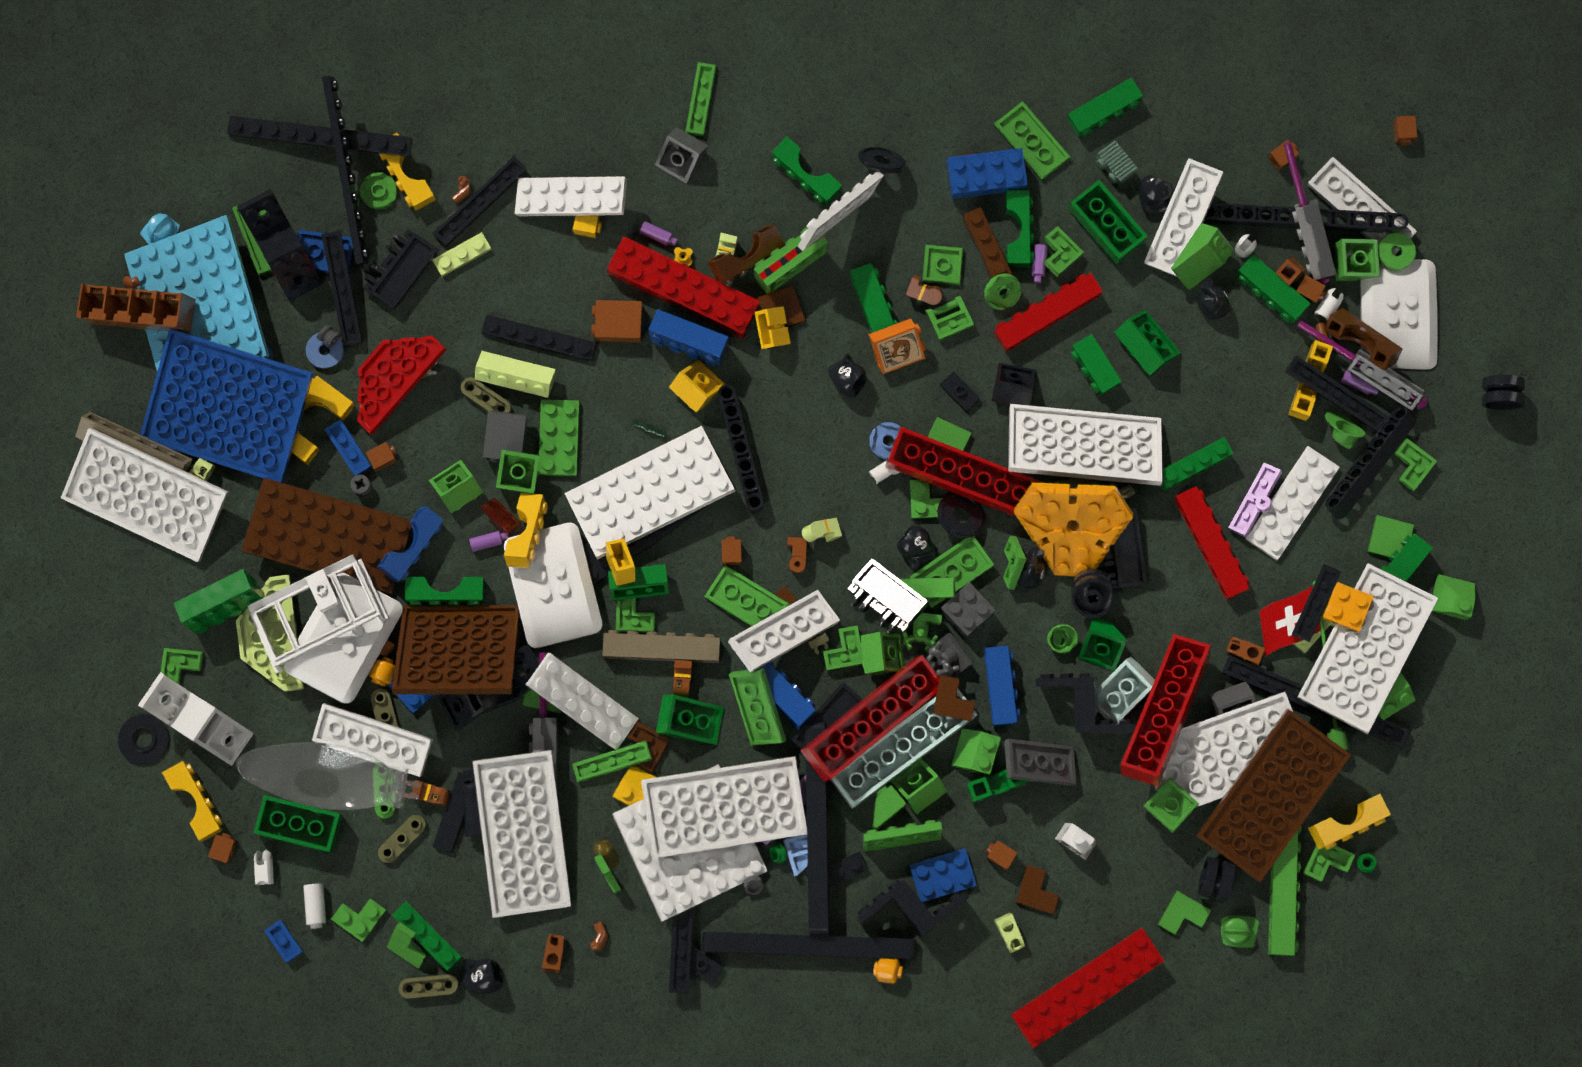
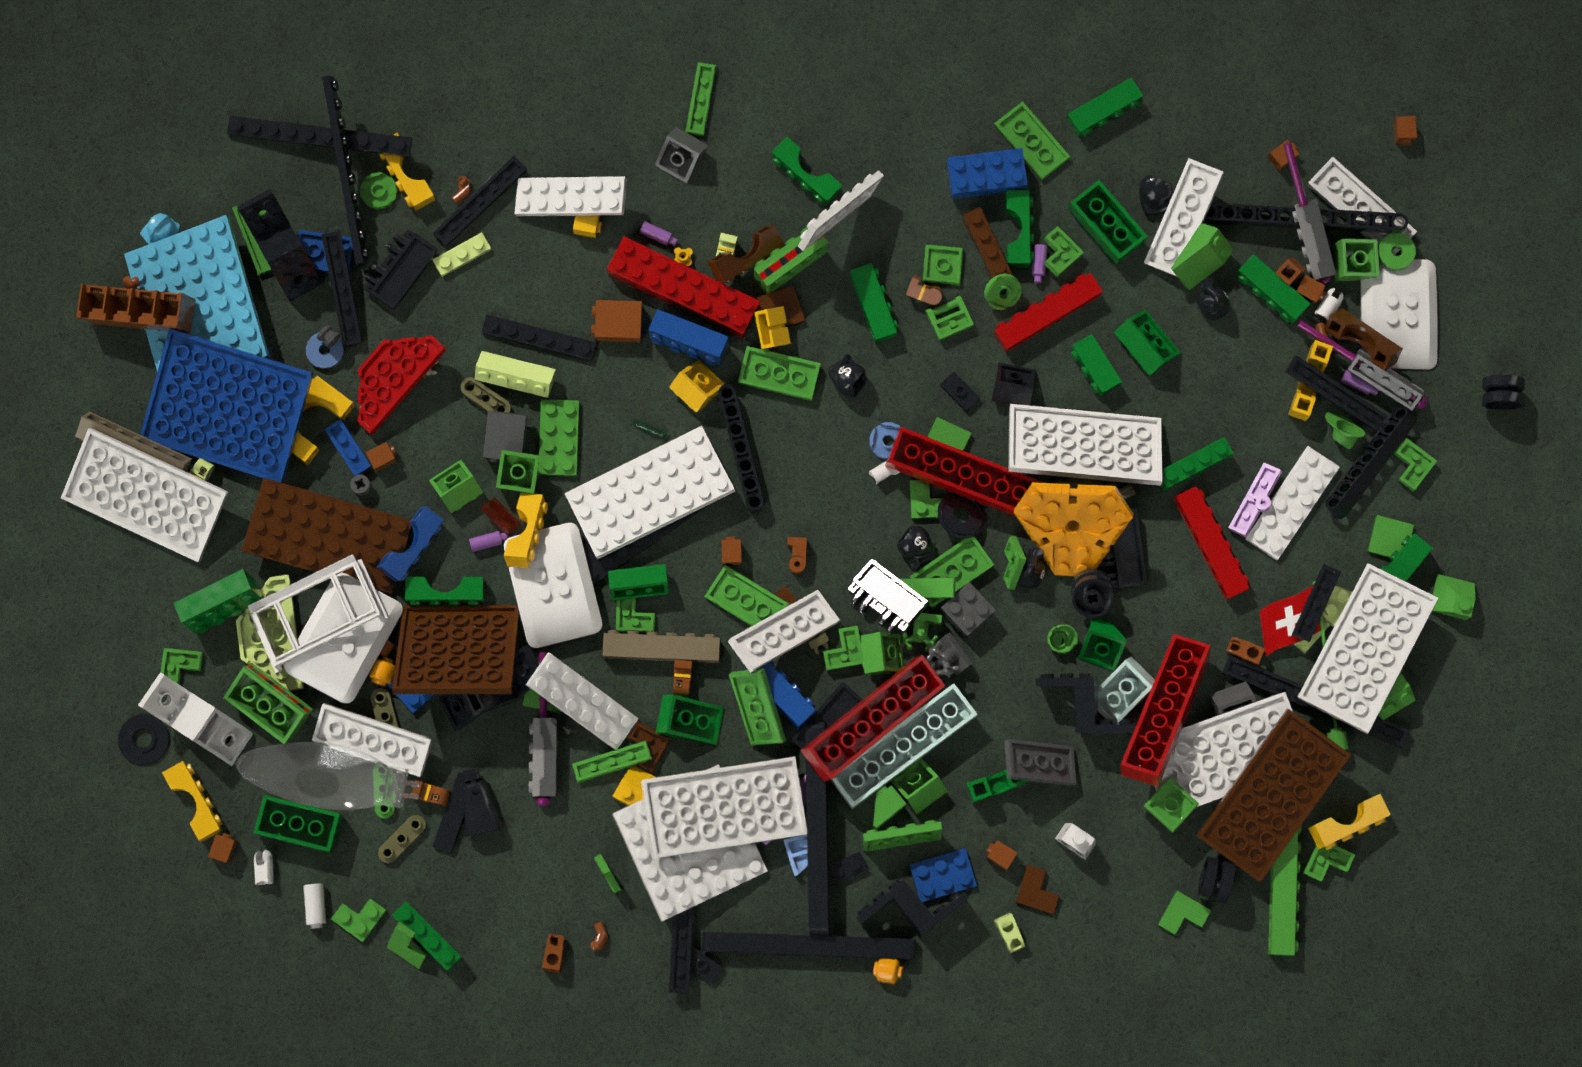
blue plate [264,919,303,963] -> none
white plate [306,569,339,612] -> none
olive plate [399,975,459,999] -> none
black piece [462,958,504,994] -> none
white plate [473,750,571,918] -> none
clear yellow plate [593,840,612,856] -> none
yellow piece [605,538,635,586] -> none
dark grey tile [743,875,764,895] -> none
green plate [770,843,787,863] -> none
yellowish green leg [802,518,842,542] -> none
black piece [858,147,906,173] -> none
brick [868,319,926,374] -> none
reddish brown tile [933,675,975,721] -> none
bright green slope [951,728,1001,777] -> none
blue brick [984,646,1020,727] -> none
red brick [1010,928,1164,1049] -> none
sand green brick [1096,141,1138,186] -> none
bright green piece [1221,915,1259,948] -> none
white piece [1235,234,1256,258] -> none
light orange plate [1322,582,1374,633] -> none
green plate [1357,853,1377,873] -> none
none -> bright green brick [223,663,313,744]
none -> bright green plate [738,346,821,401]

